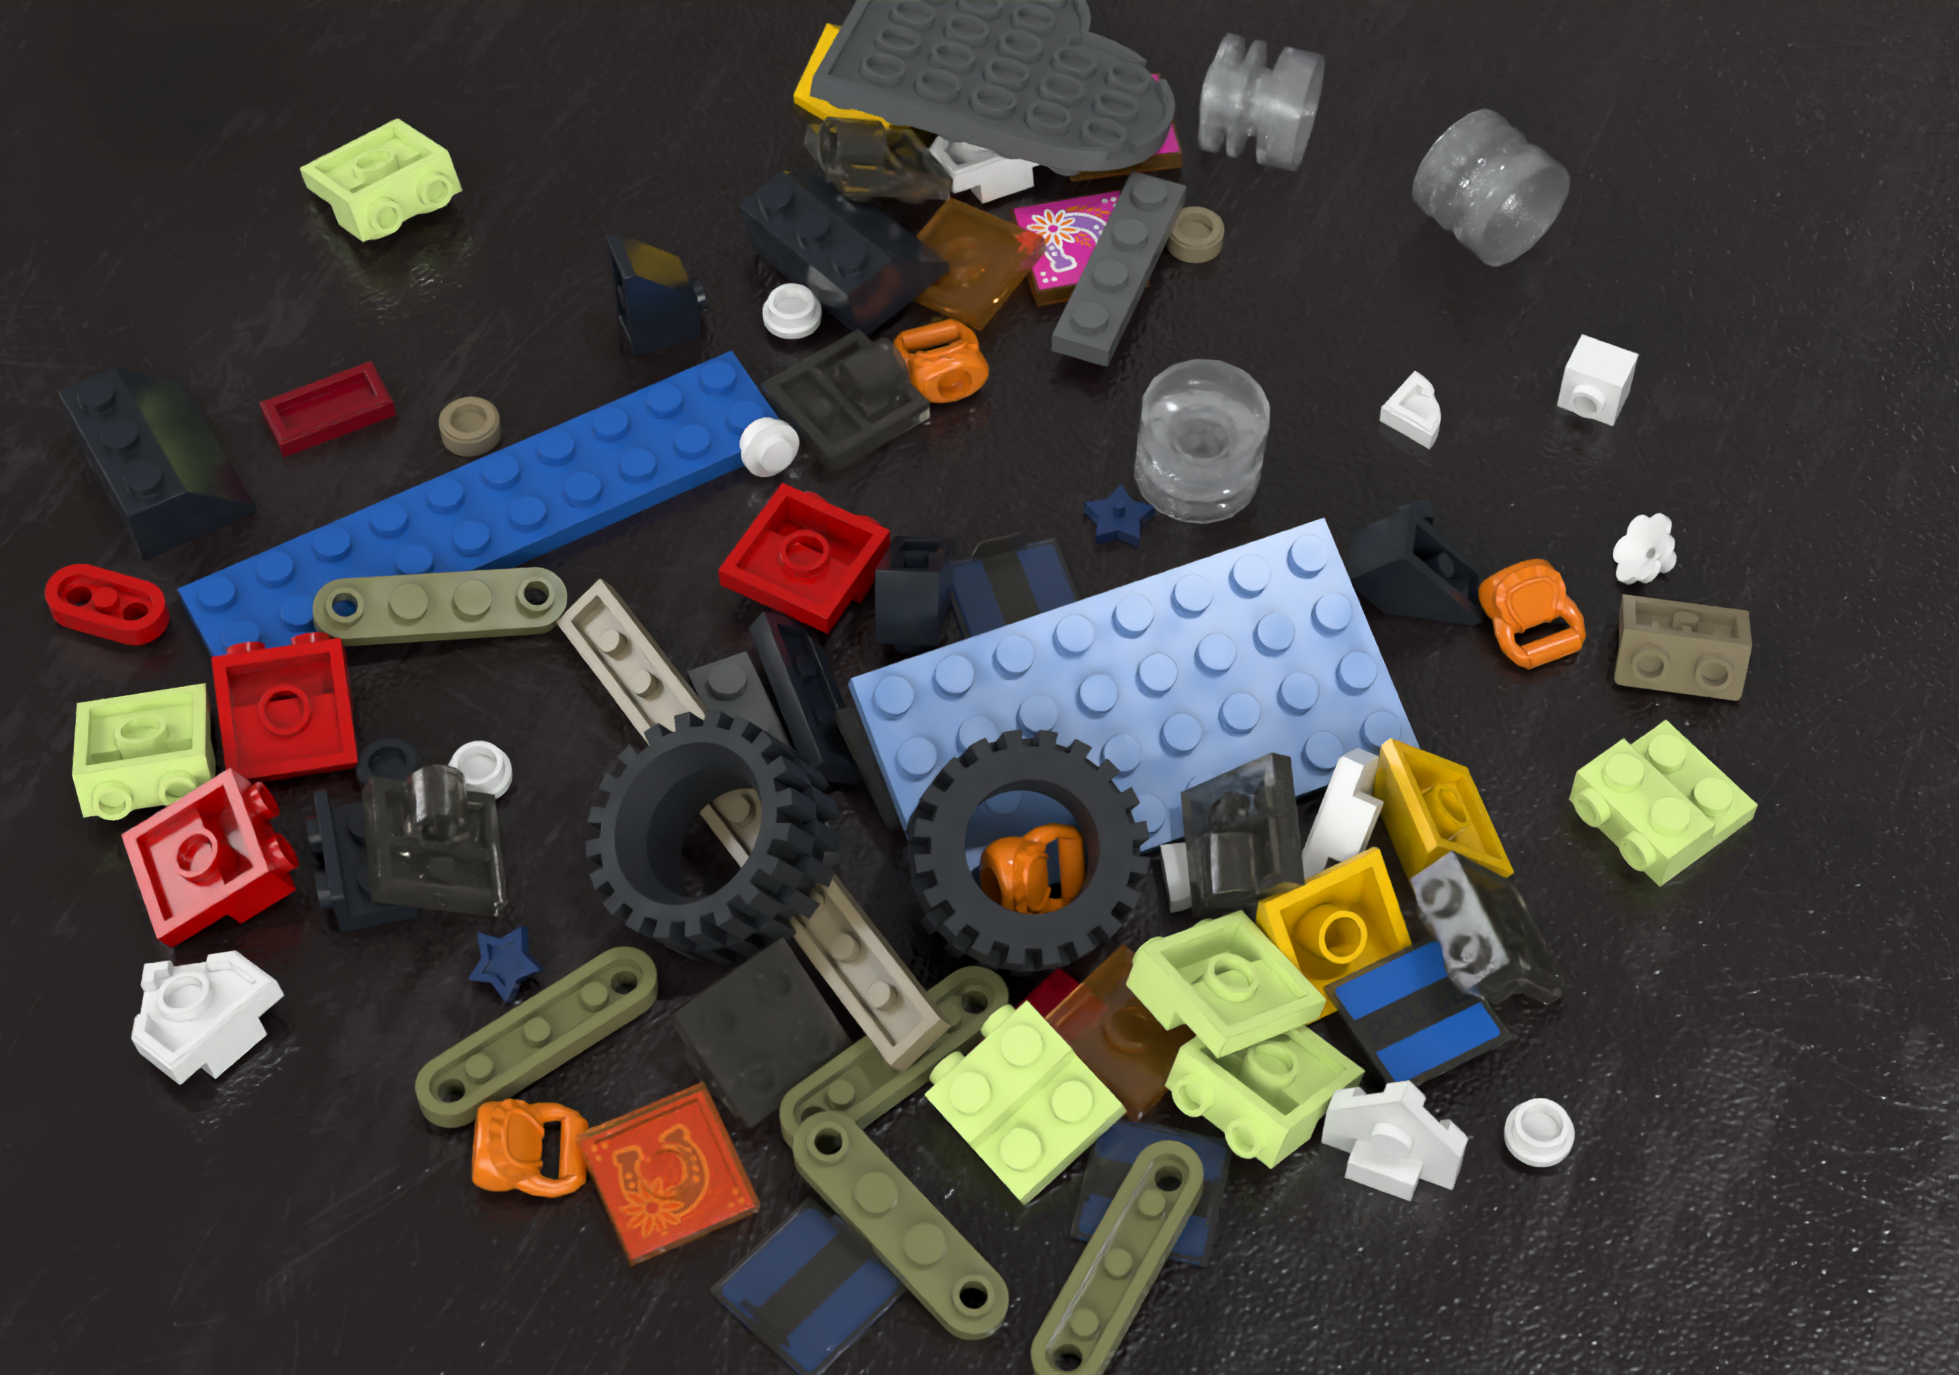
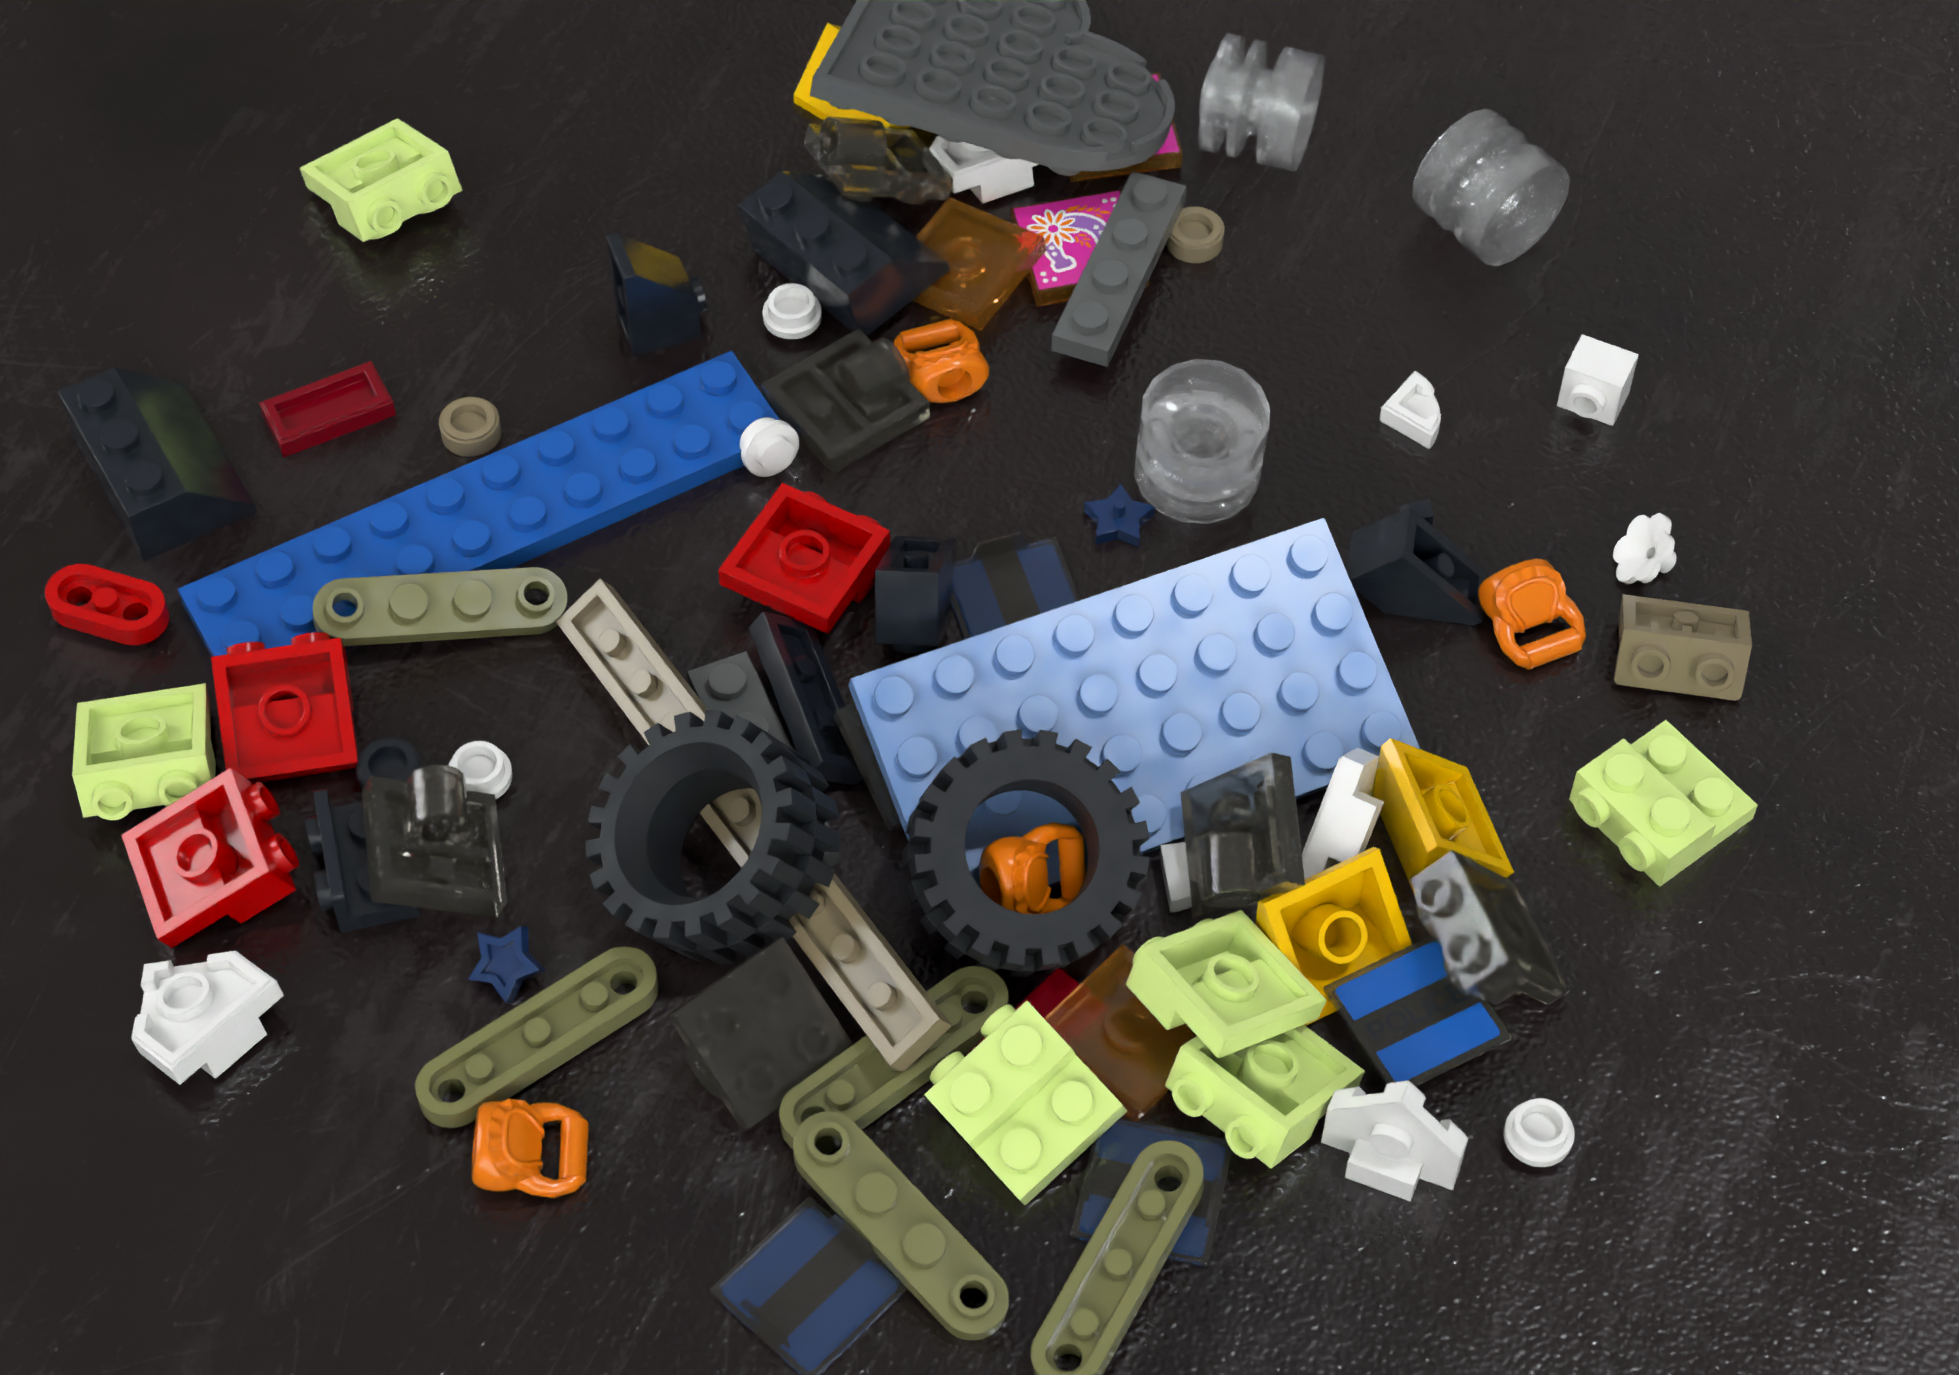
clear orange tile [575,1081,760,1267] -> none

